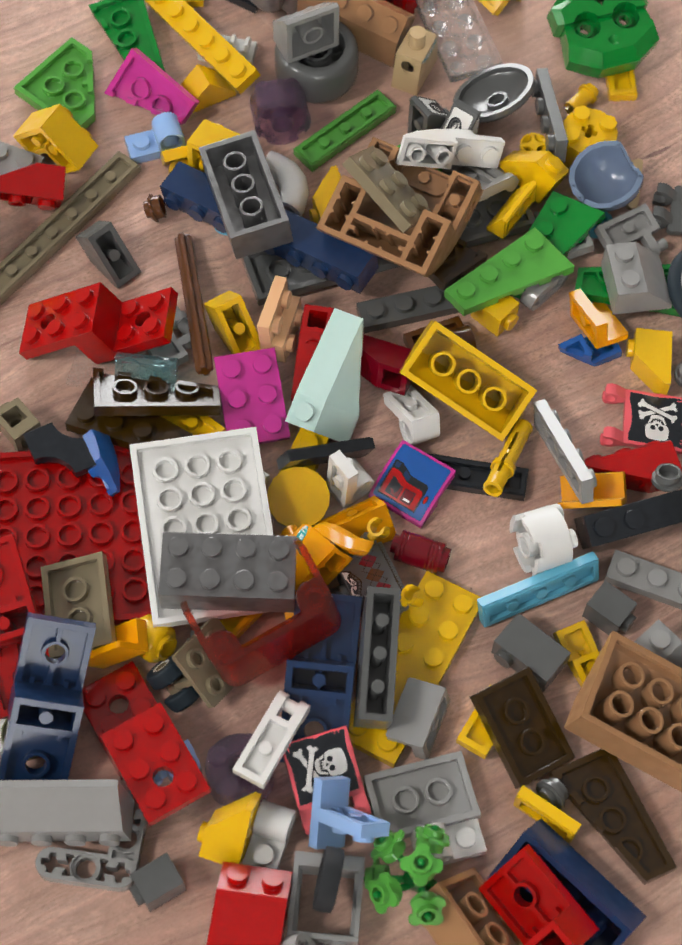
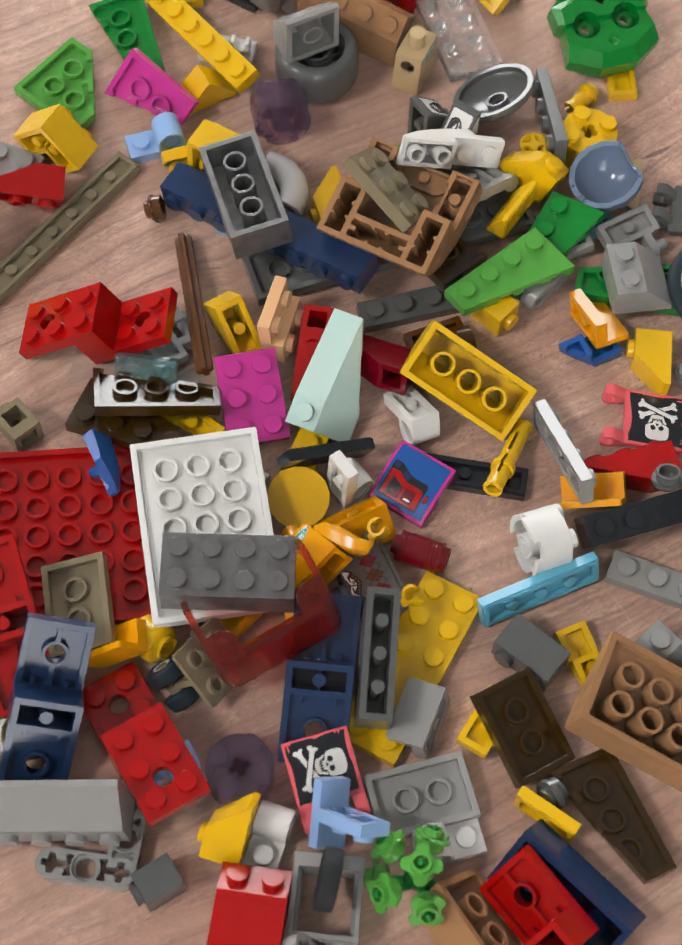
black tile [23,423,96,478] -> none
dark grey slope [75,221,141,288] -> none
white plate [233,690,311,789] -> none
bright green tile [293,89,396,172] -> none
dark grey brick [582,580,638,635] -> none

